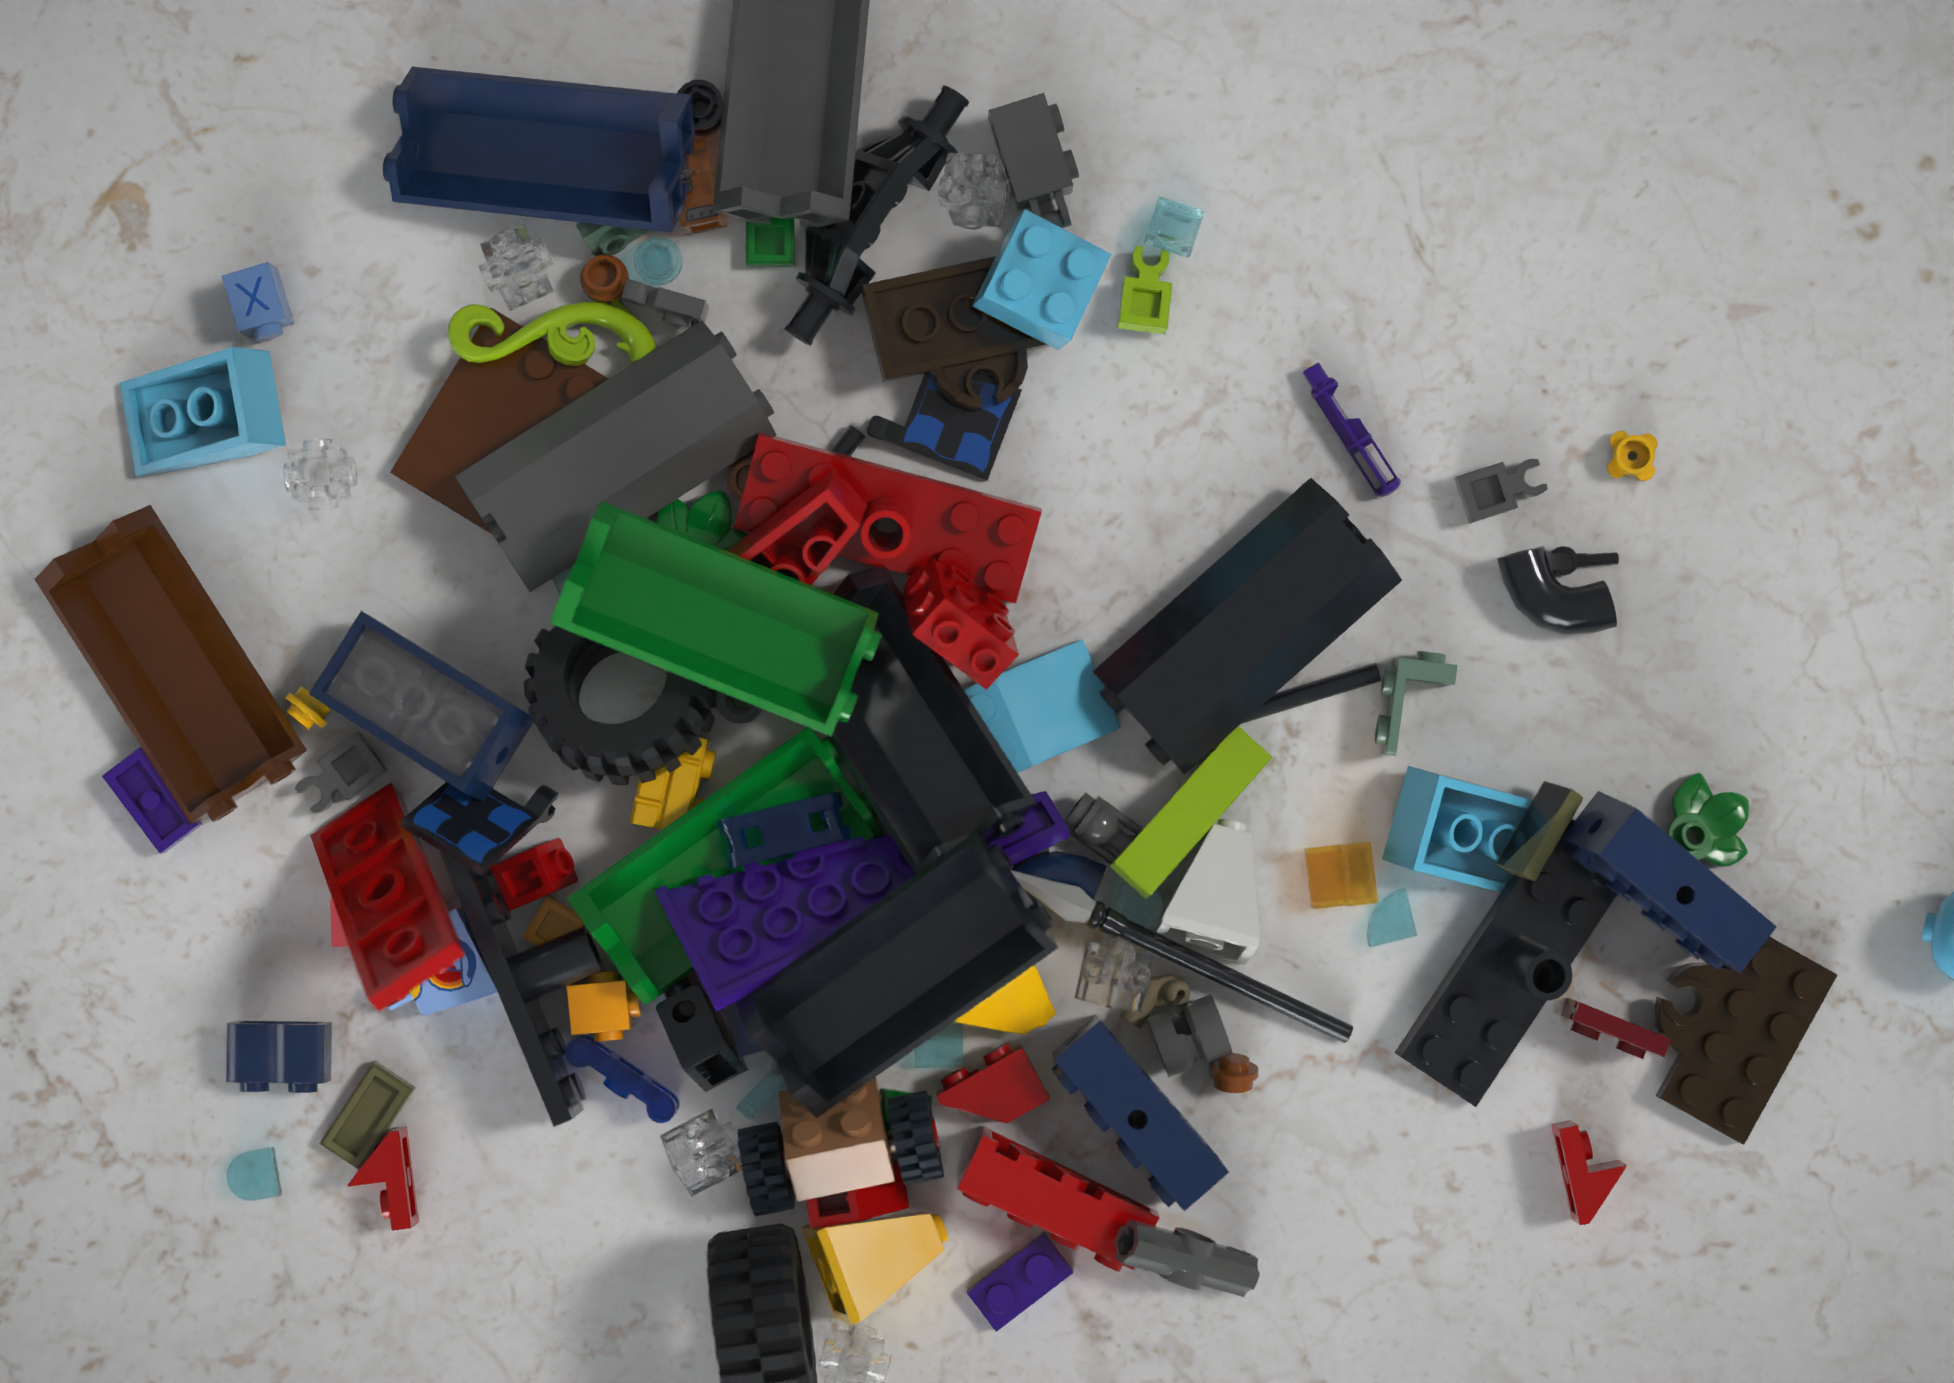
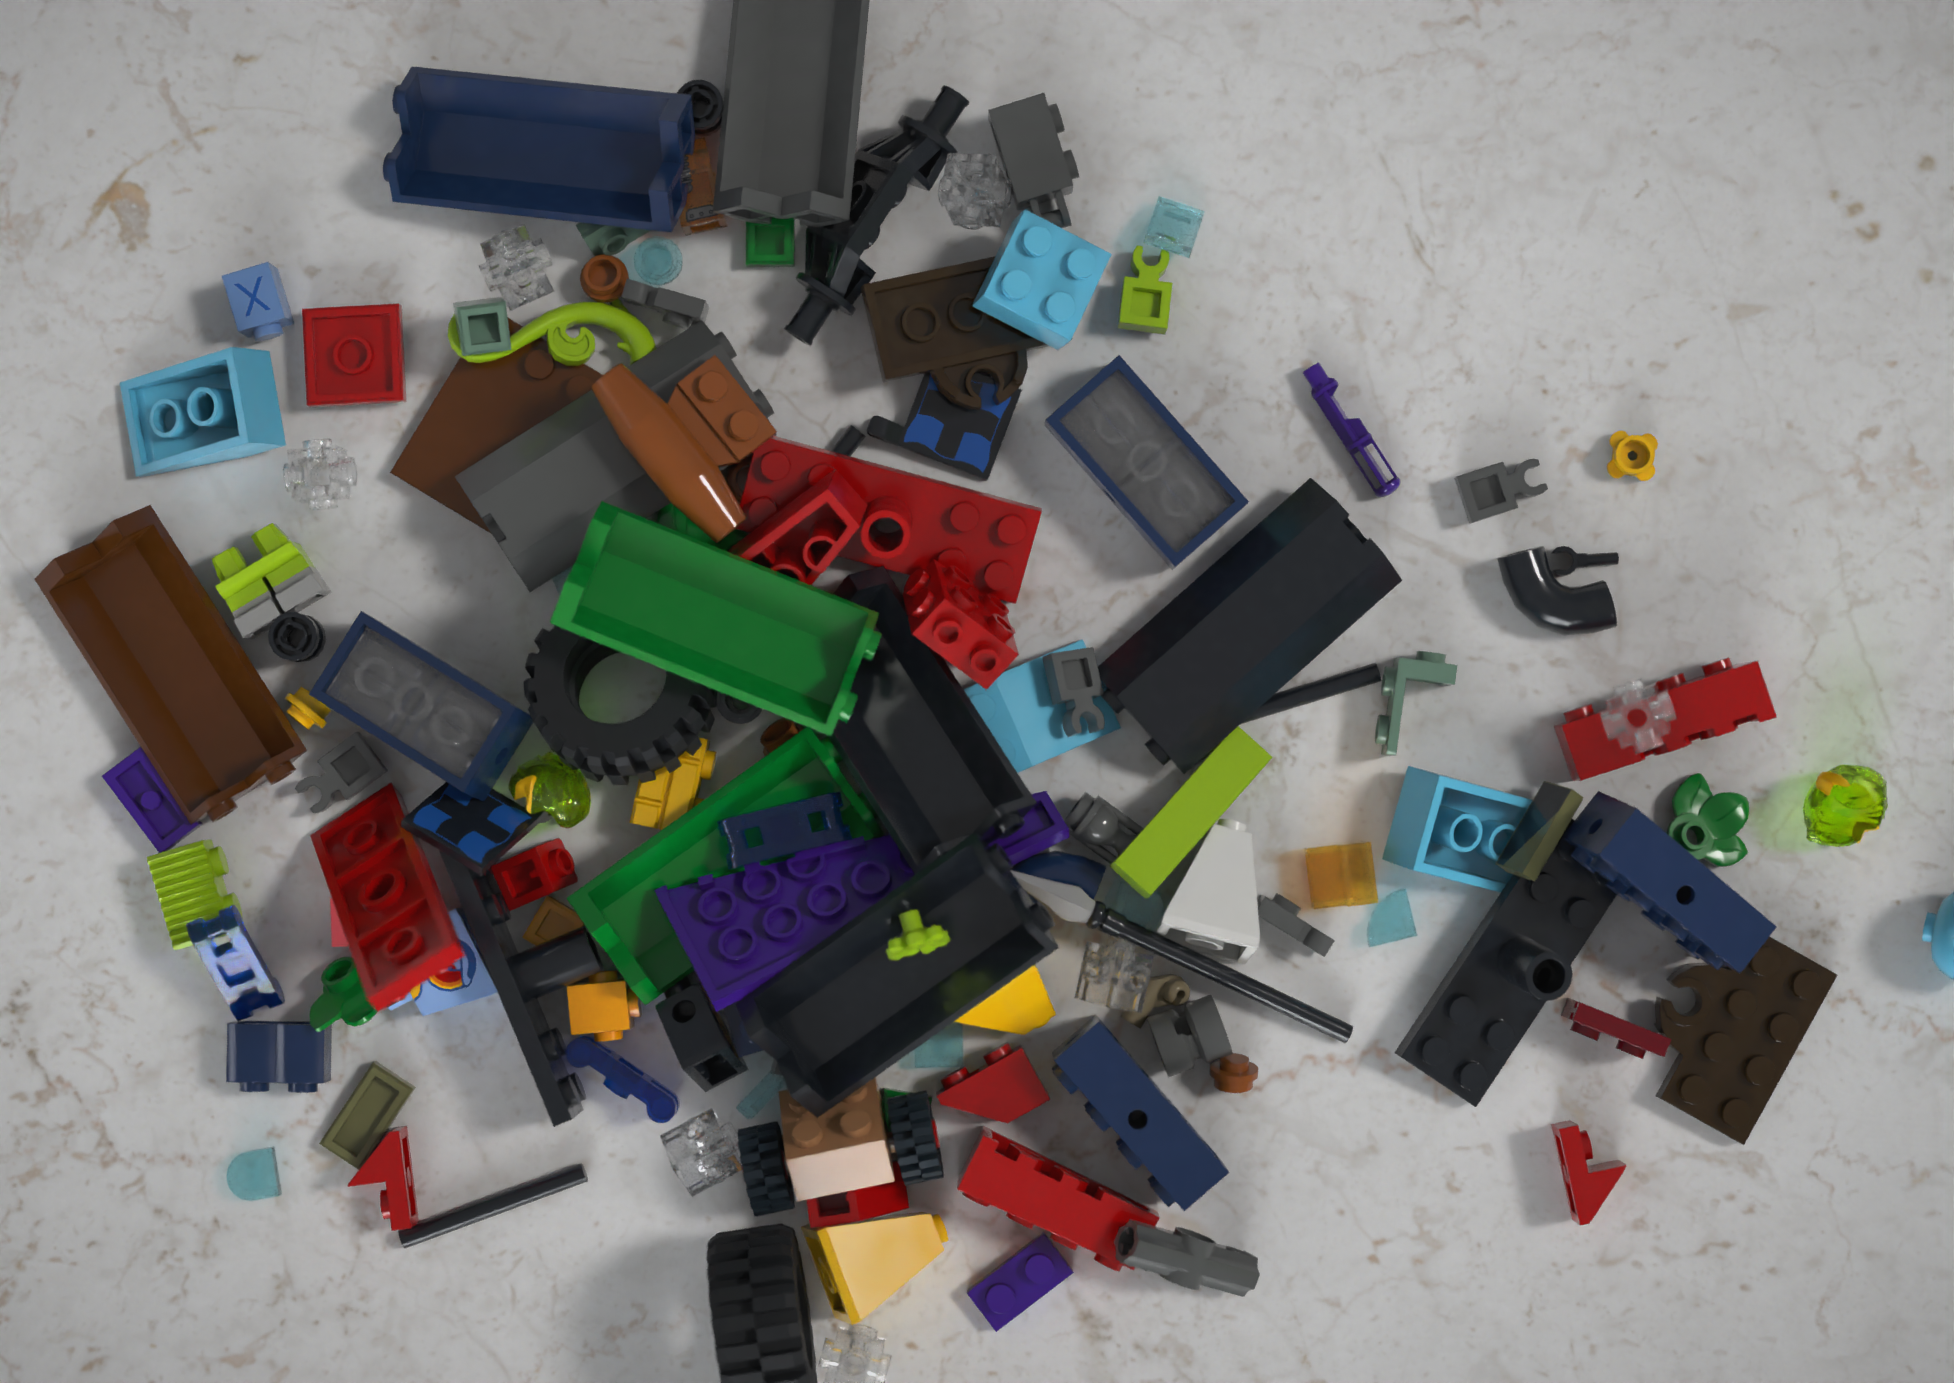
none -> lime brick [147,839,243,951]
none -> clear blue plate [186,905,285,1021]
none -> hips [212,523,331,639]
none -> black wheel [268,612,326,662]
none -> red plate [302,304,406,407]
none -> green plate [309,957,378,1032]
none -> black bar [398,1163,588,1249]
none -> sand green slope [453,297,511,356]
none -> clear neon green hair [508,752,591,828]
none -> dark orange plate [591,355,777,543]
none -> dark orange plate [760,718,804,756]
none -> lime plant [886,910,950,960]
none -> dark grey plate [1042,647,1105,737]
none -> clear brick [1044,355,1249,570]
none -> dark grey plate [1257,893,1335,957]
none -> red wedge [1554,657,1777,781]
none -> clear brick [1600,678,1677,754]
none -> clear neon green hair [1803,765,1888,847]

